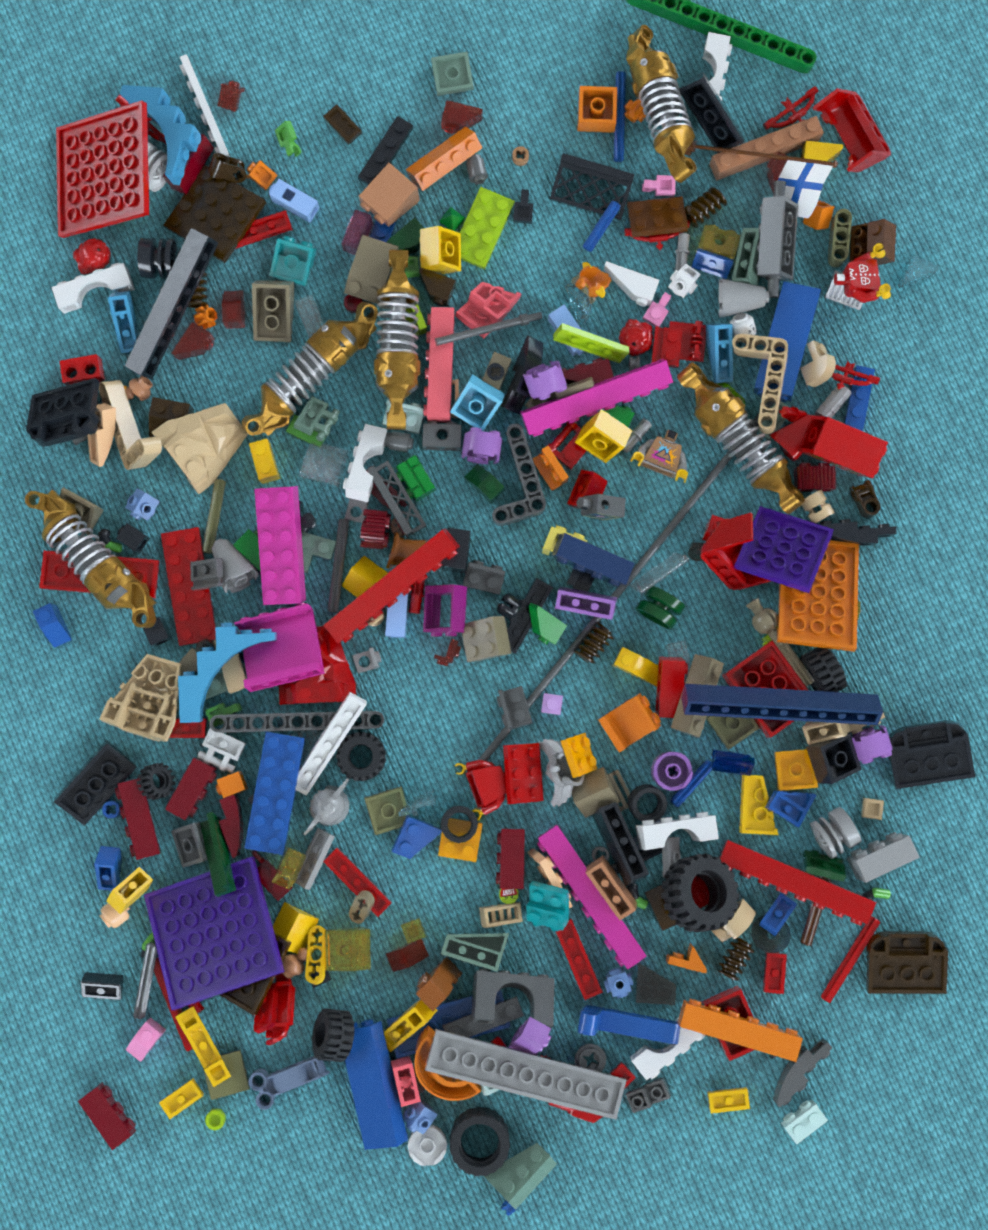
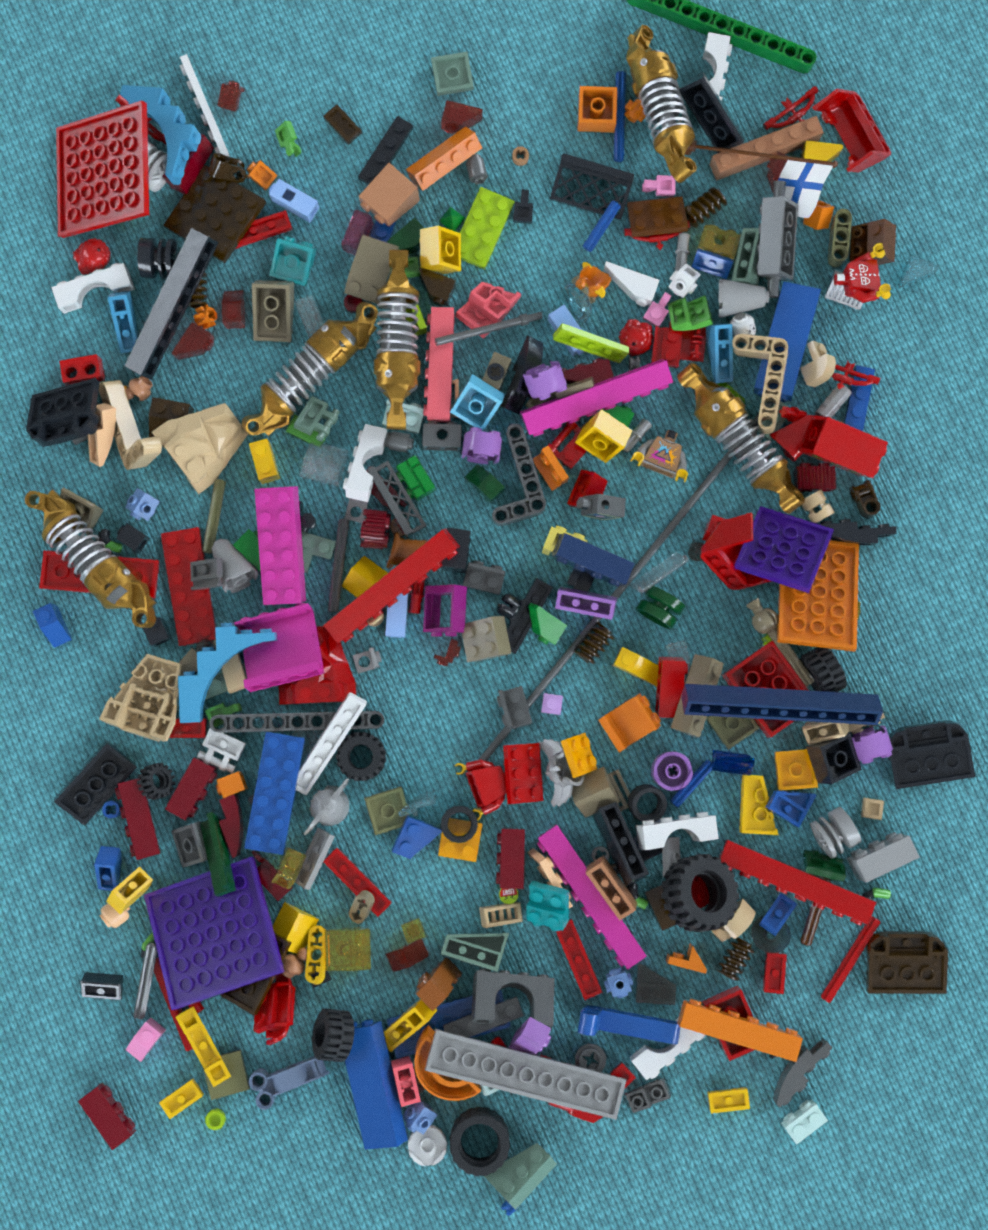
none -> bright green slope [668,295,713,331]

